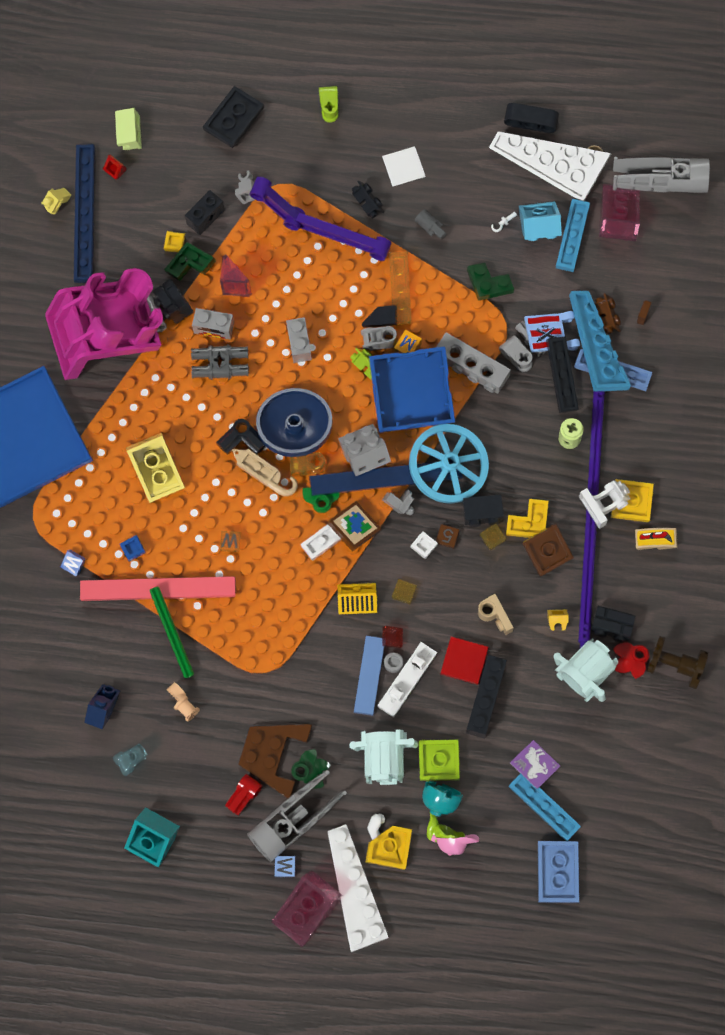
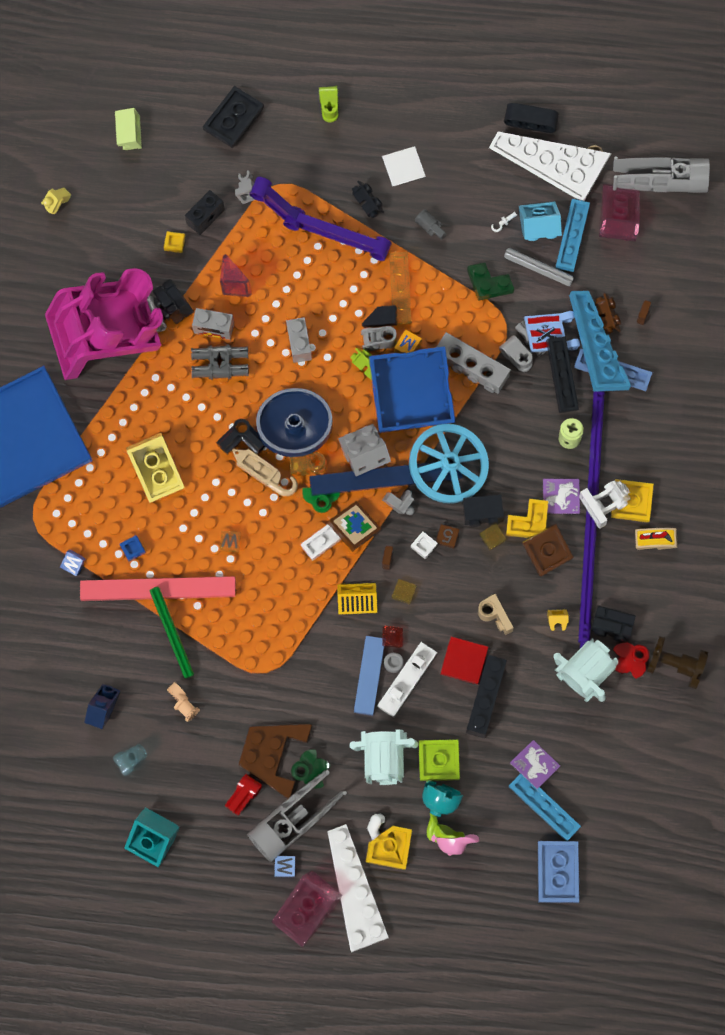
dark blue tile [74,144,95,283] -> none
red slope [103,155,127,180] -> none
dark green plate [164,242,216,281] -> none
none -> reddish brown tile [382,546,393,570]
none -> light grey axle [504,248,574,286]
none -> sticker [543,479,580,514]

